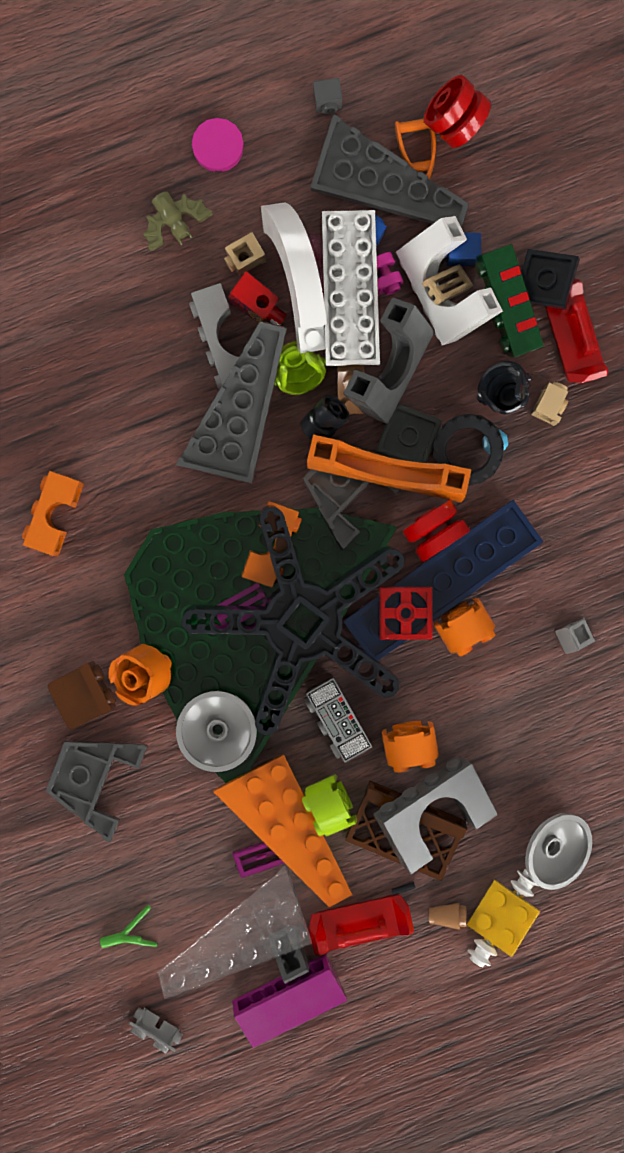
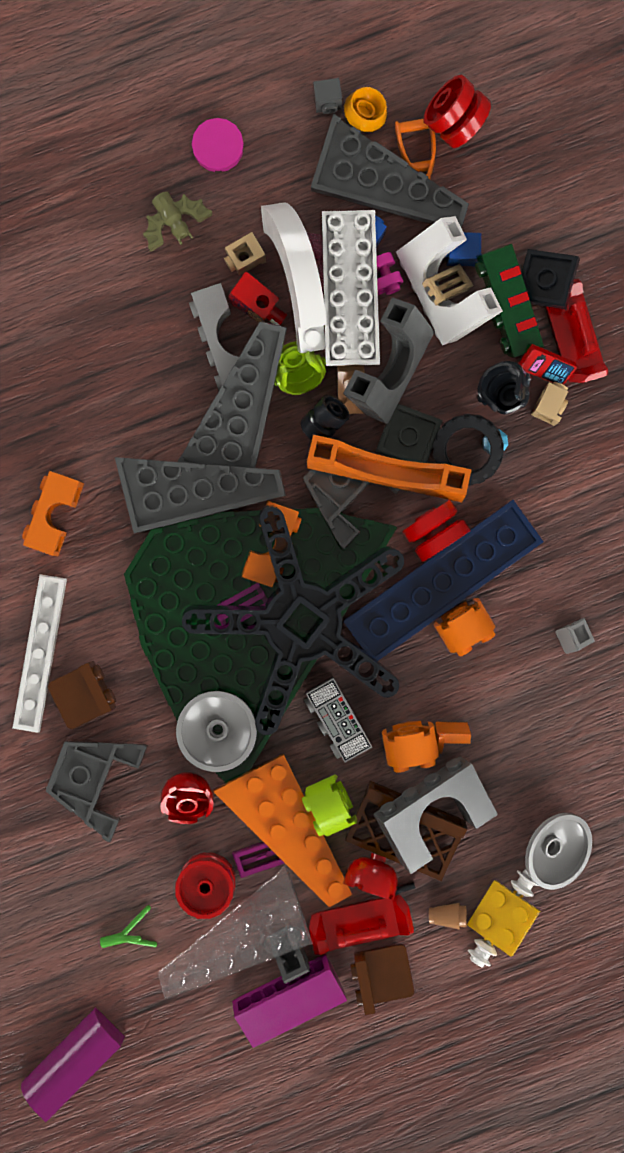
orange brick [109,644,172,706] -> none
light grey hinge [128,1007,183,1054] -> none
red piece [379,587,433,640] -> none
none -> white tile [13,574,67,733]
none -> magenta brick [21,1007,125,1122]
none -> dark grey wing [115,457,286,533]
none -> red cylinder [161,772,213,824]
none -> red wheel [175,853,236,919]
none -> red cylinder [343,853,398,900]
none -> light orange hat [344,87,387,132]
none -> reddish brown bracket [350,944,414,1015]
none -> orange tile [435,722,471,754]
none -> tile [518,344,577,385]

